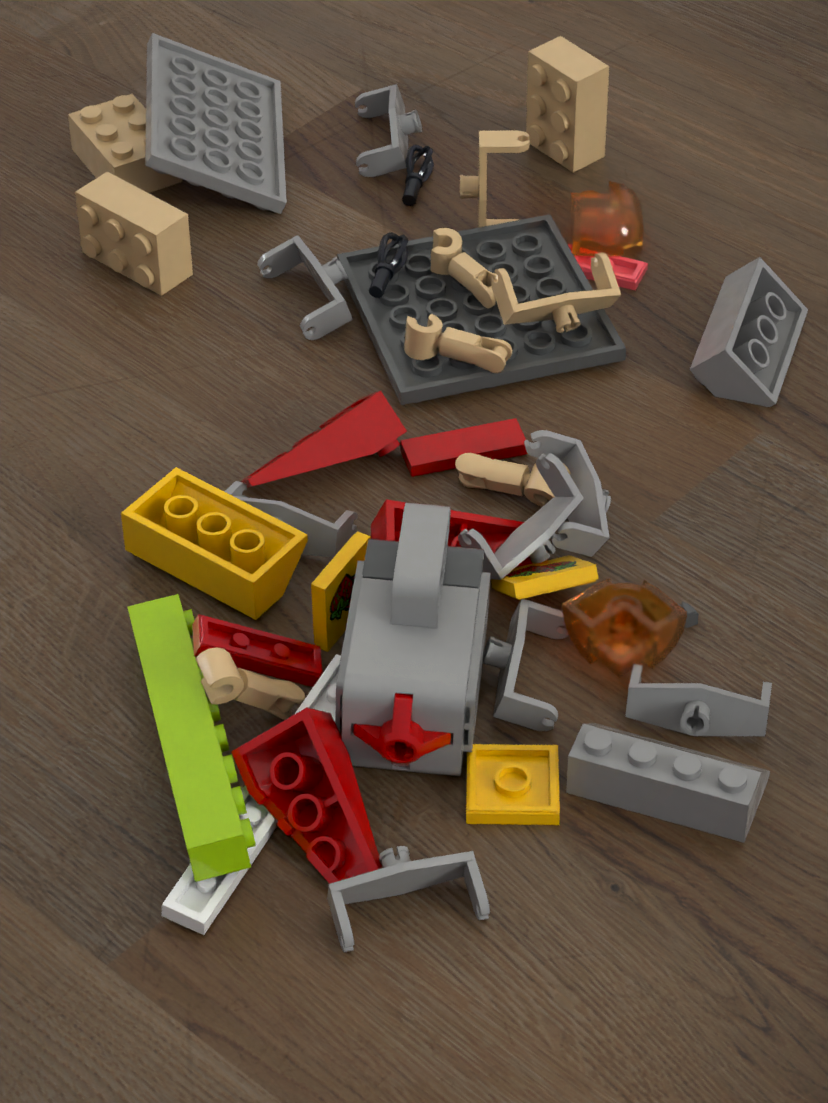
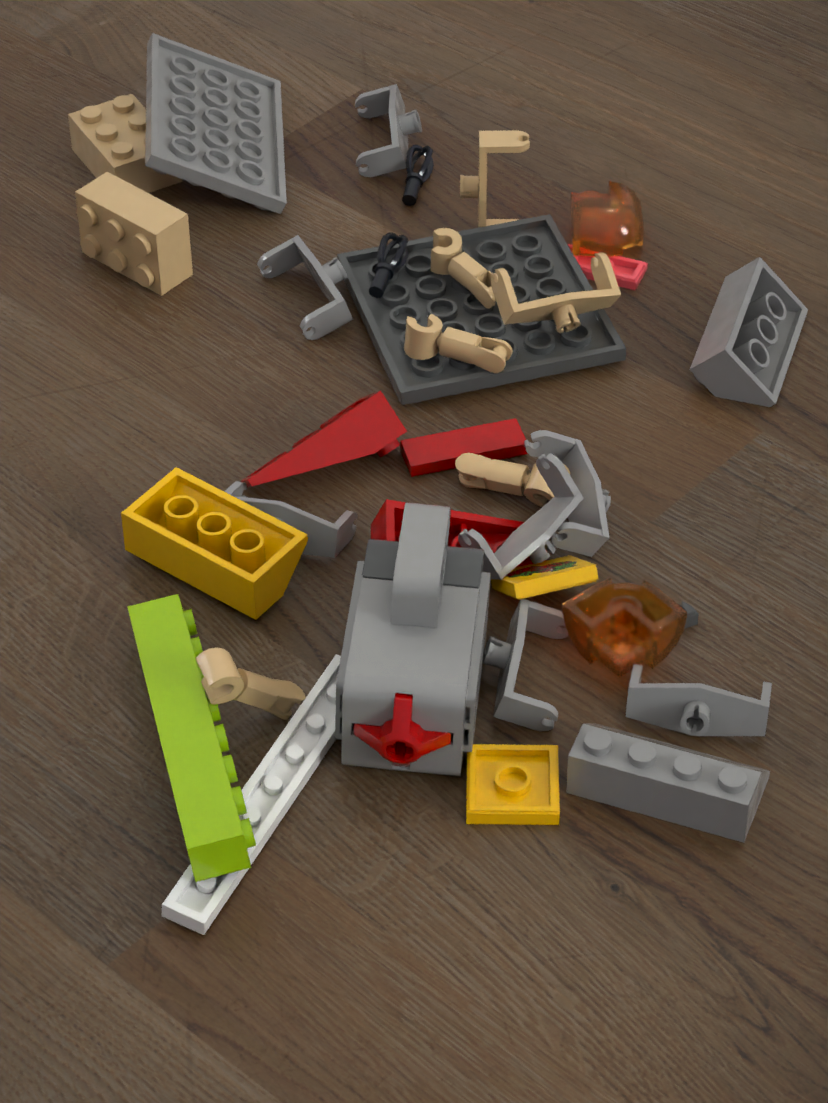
red tile [192,614,323,687] -> none
red wedge [231,707,383,884] -> none
yellow tile [311,531,371,652] -> none
light grey piece [327,846,490,952] -> none
tan brick [526,36,609,173] -> none

